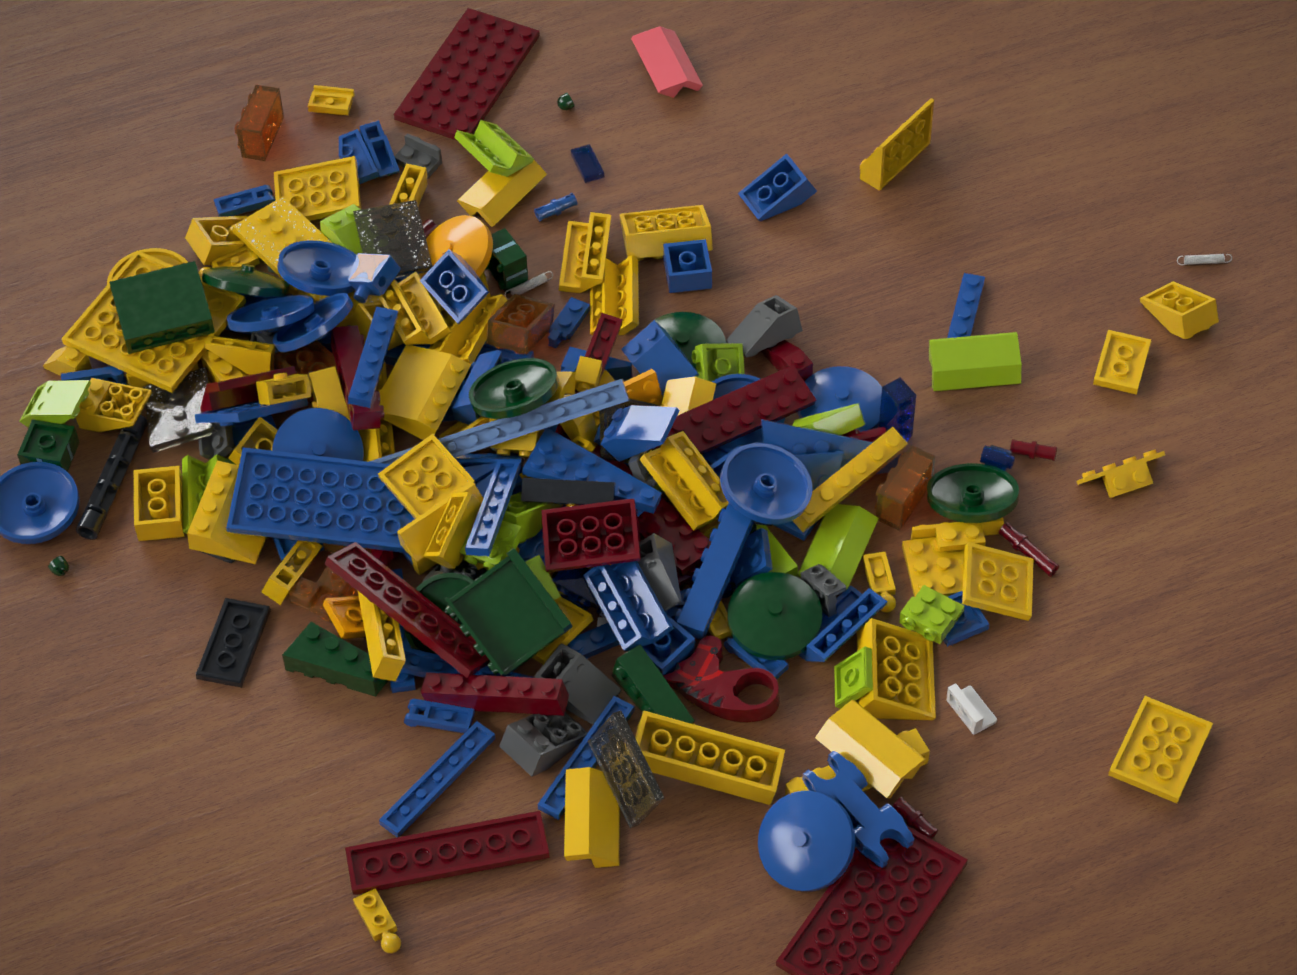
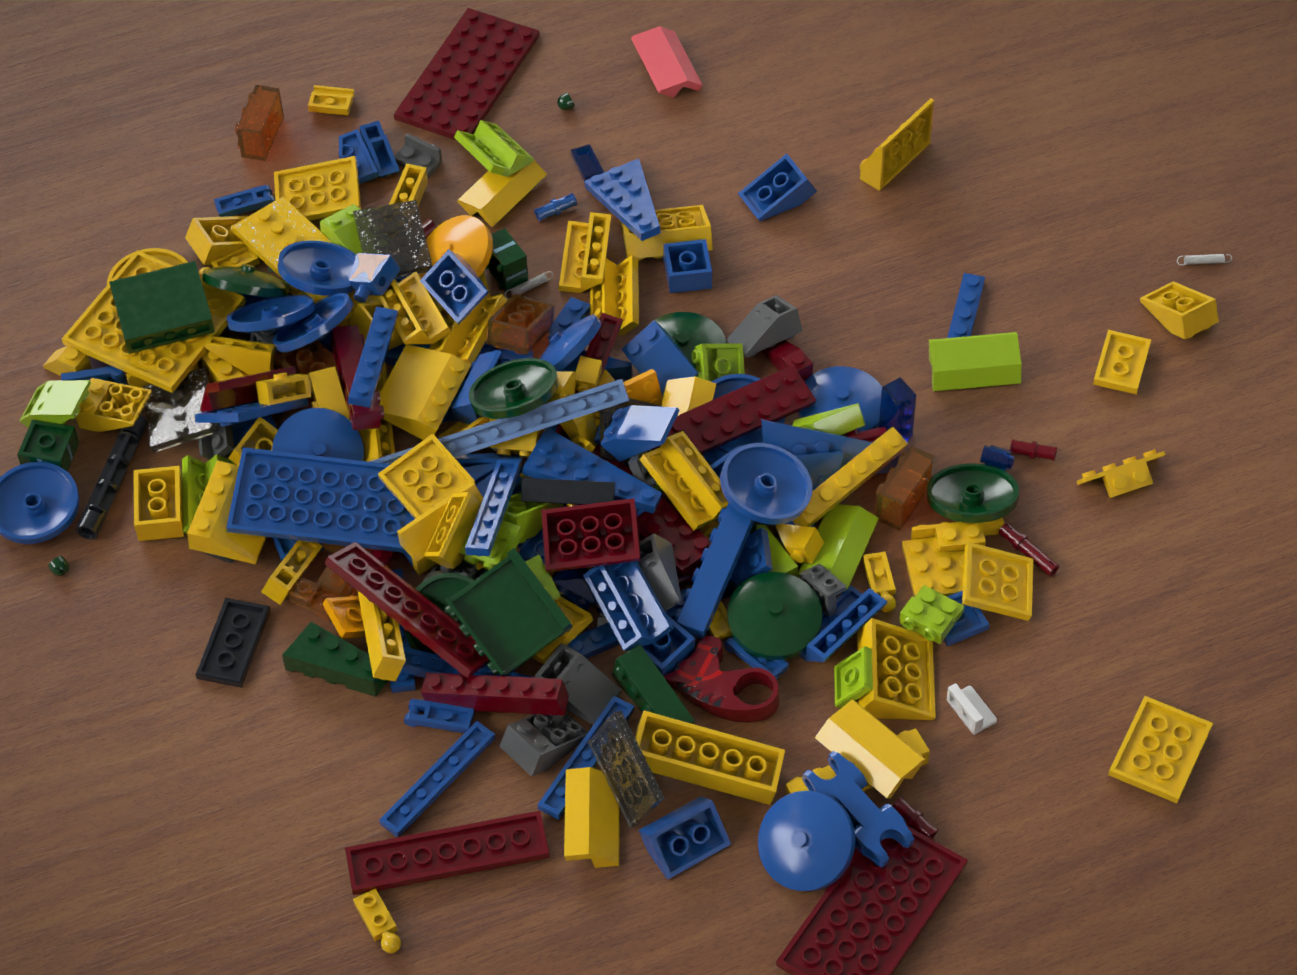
none -> blue dish [539,314,601,372]
none -> wing [584,158,661,241]
none -> blue slope [638,796,731,879]
none -> yellow slope [776,524,824,564]

